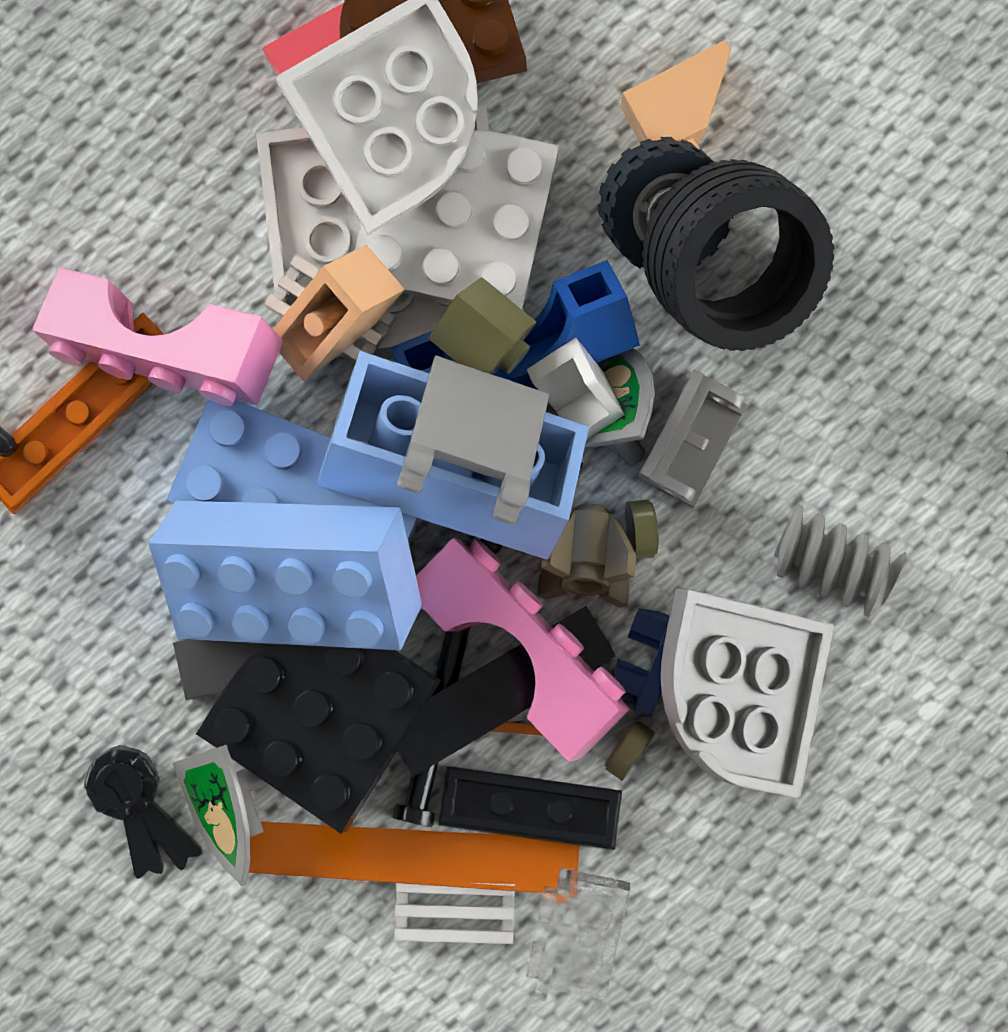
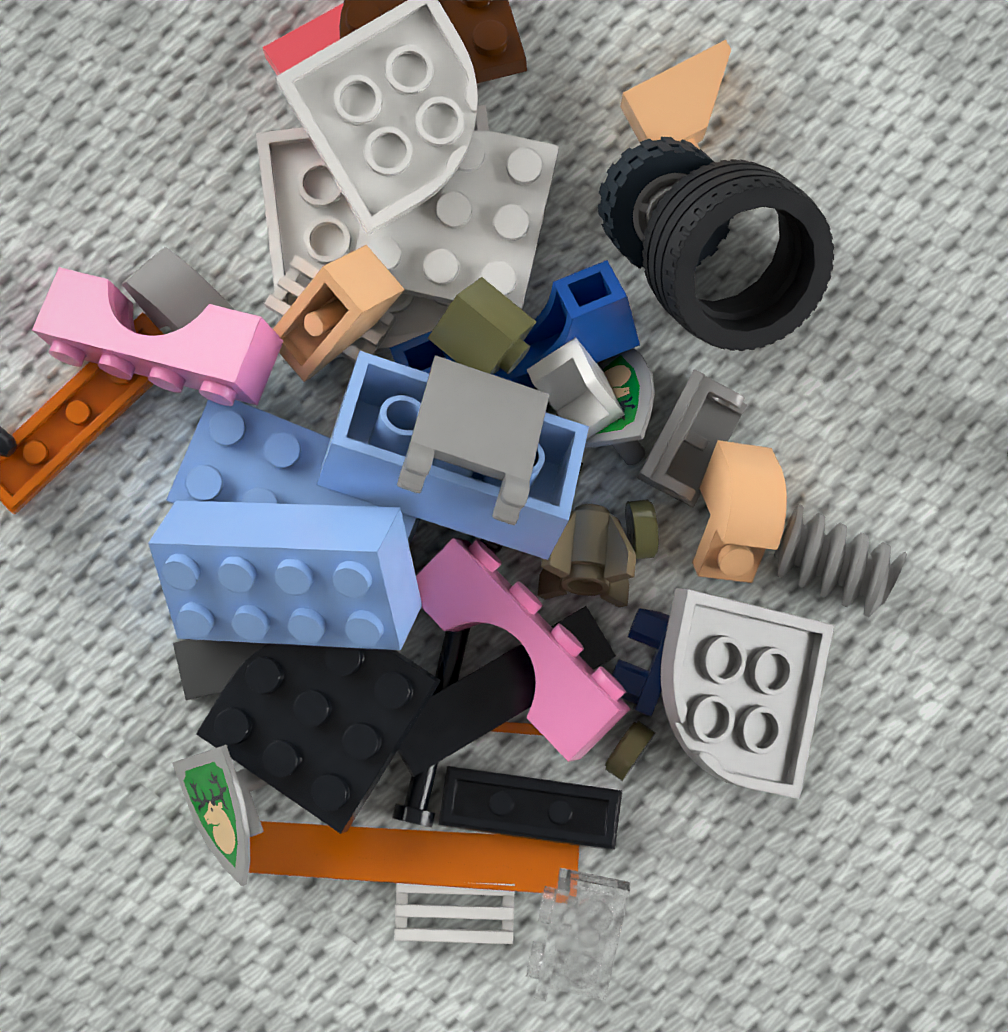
black piece [84,745,203,879] -> none
none -> light grey slope [122,247,234,332]
none -> light nougat brick [692,440,787,583]

